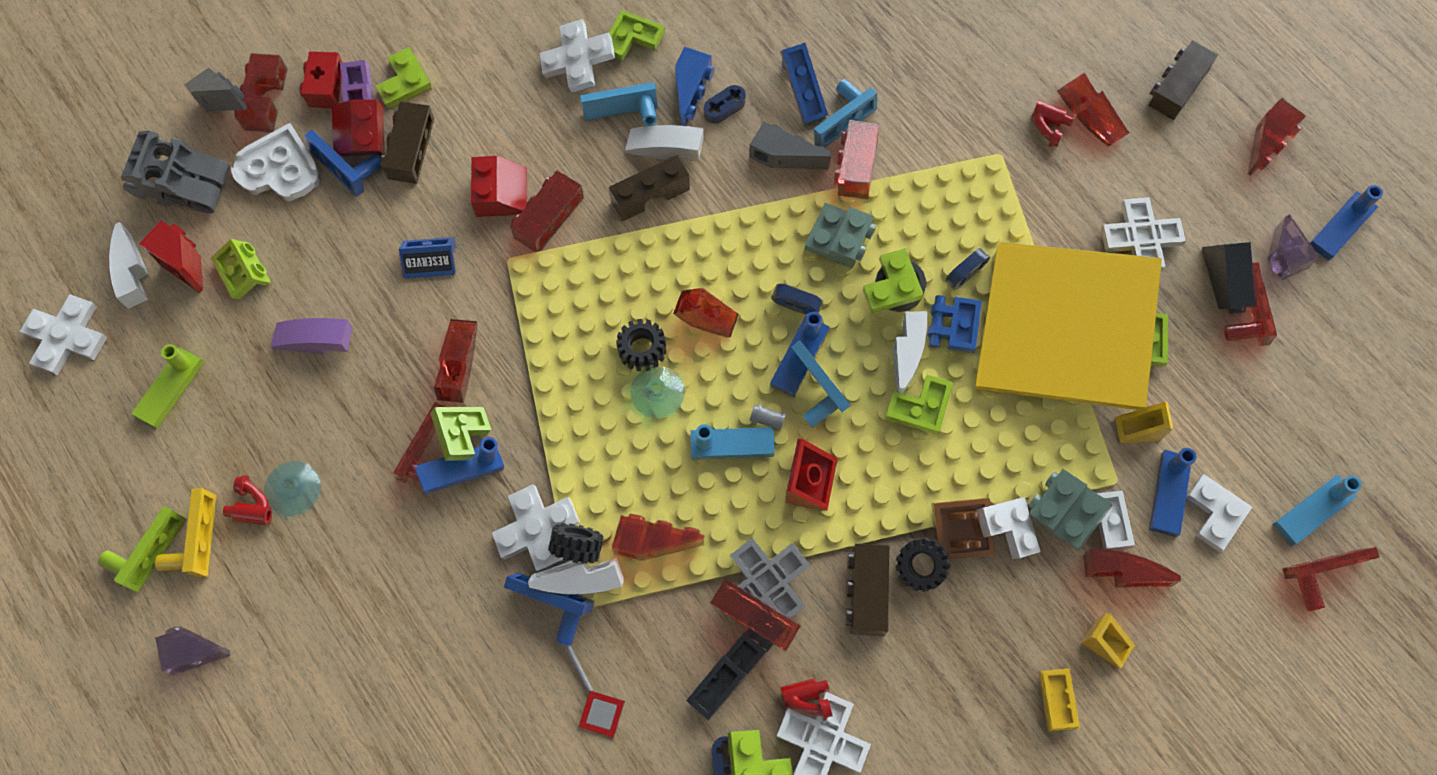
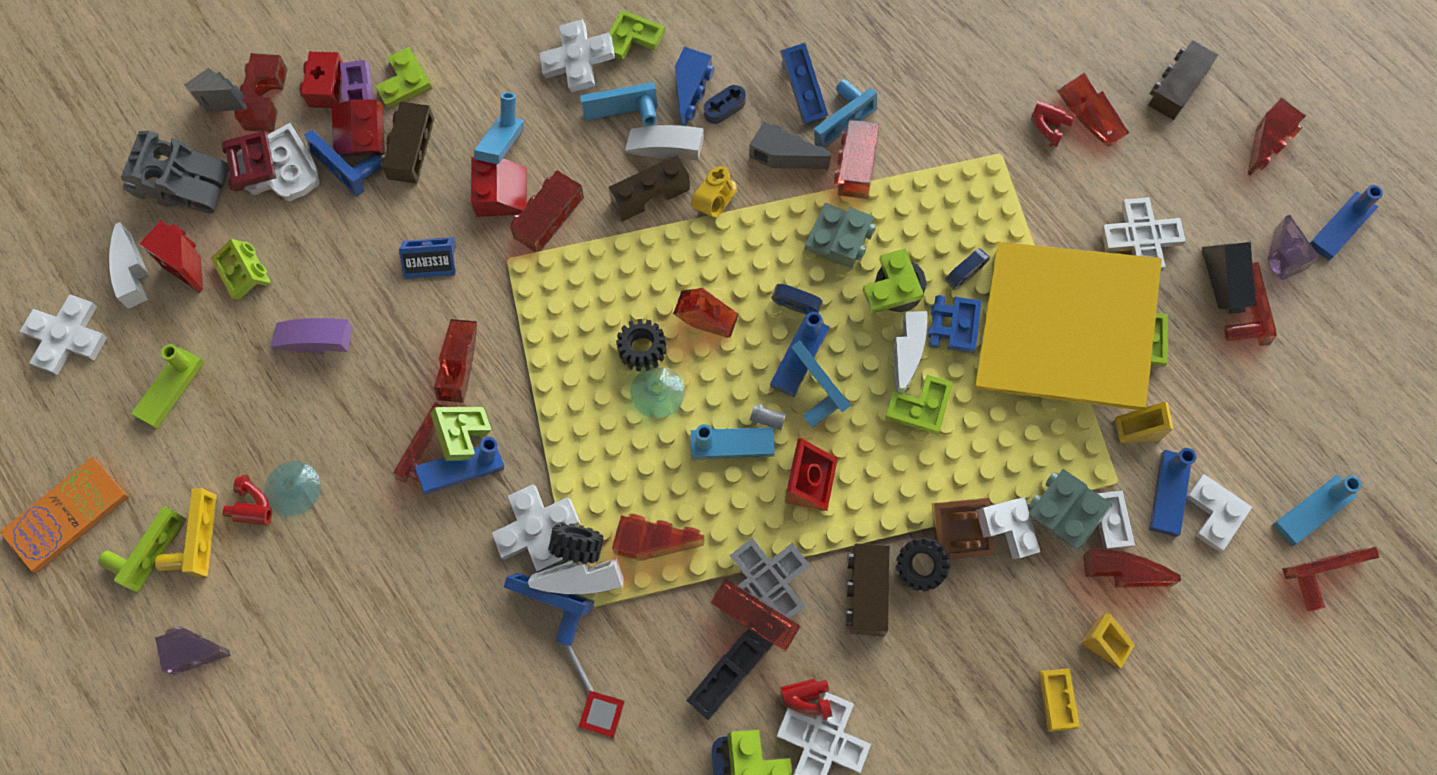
none -> orange tile [0,456,129,573]
none -> dark red plate [221,131,277,191]
none -> dark azure piece [474,92,524,164]
none -> yellow piece [691,166,737,217]

